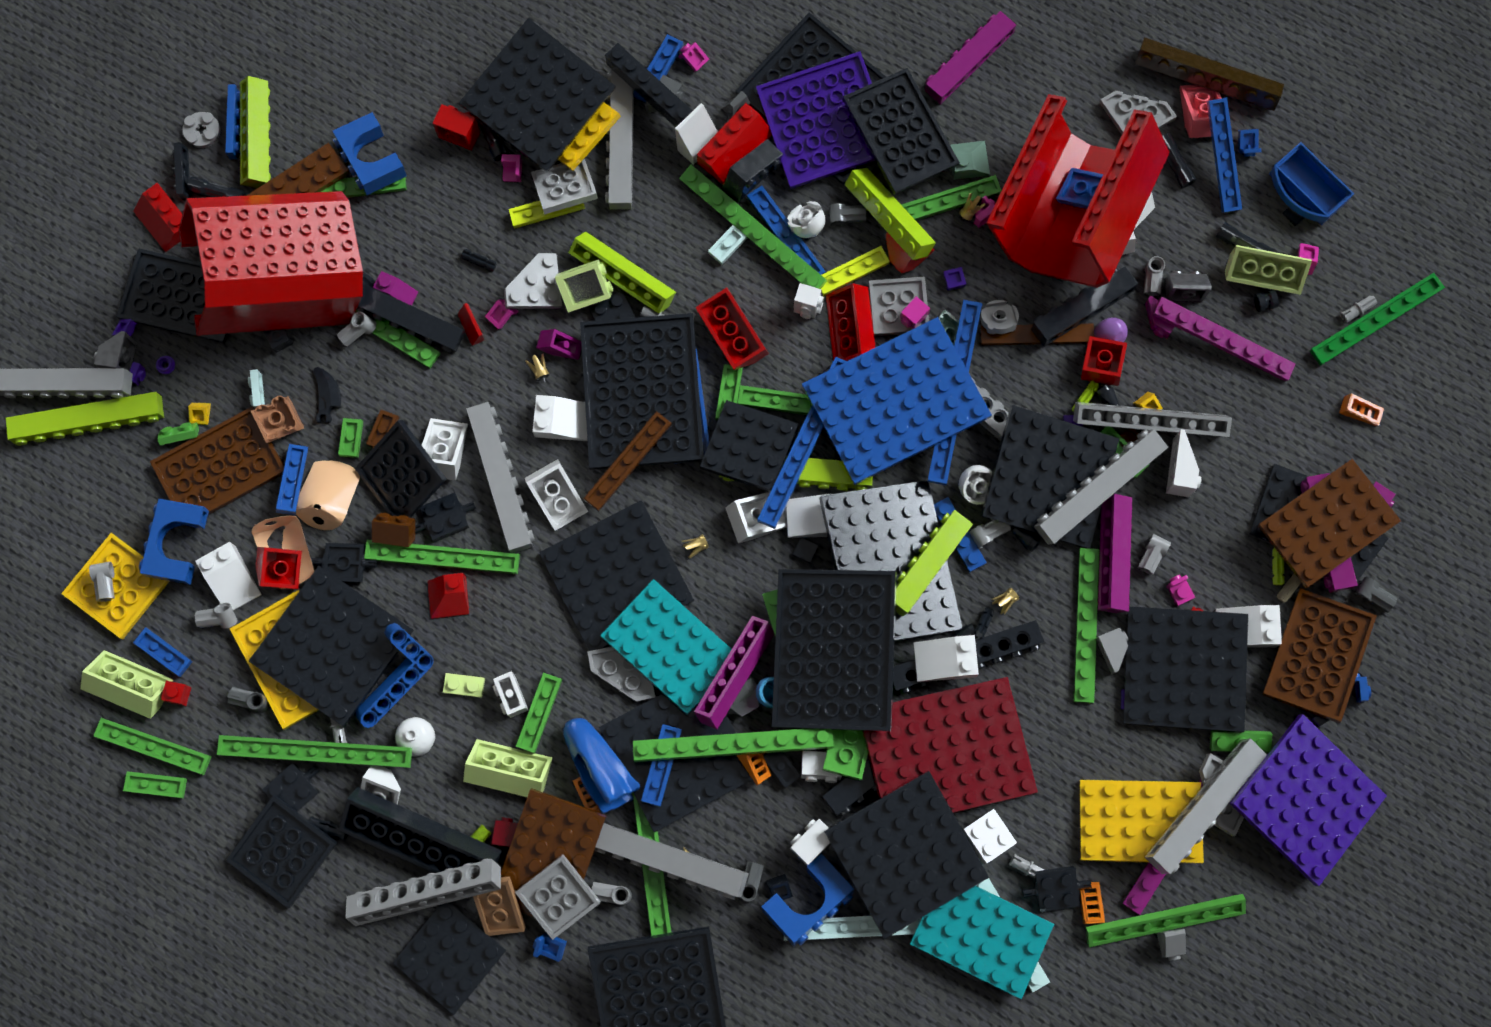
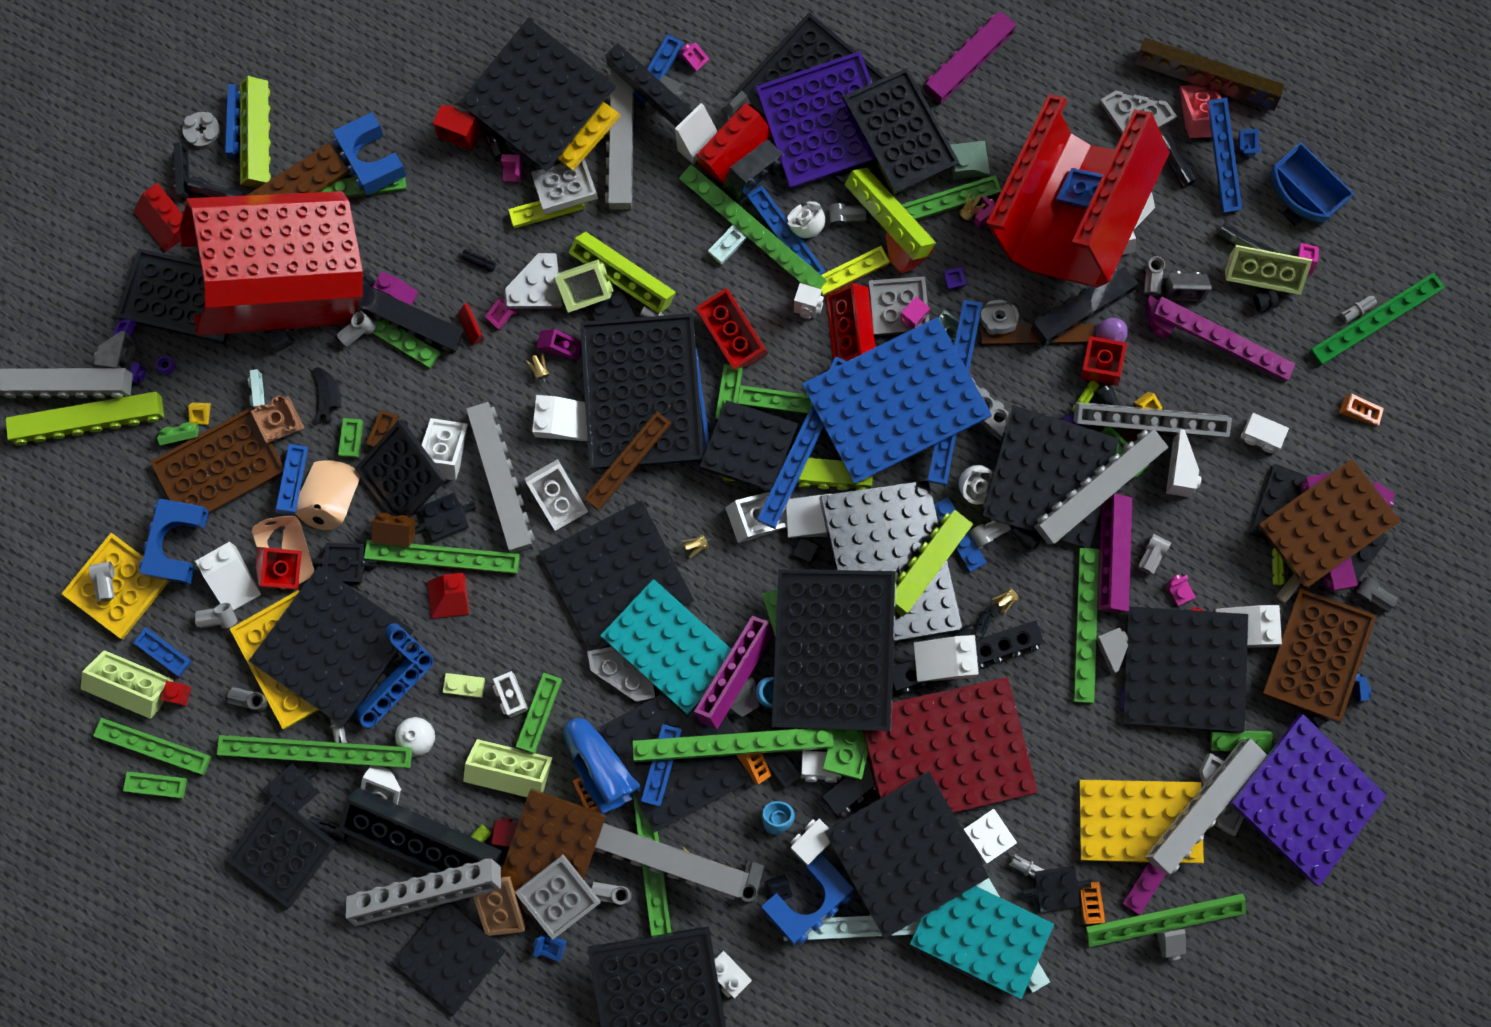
none -> white brick [715,951,752,998]
none -> dark azure hat [761,801,795,835]
none -> white brick [1240,413,1289,453]

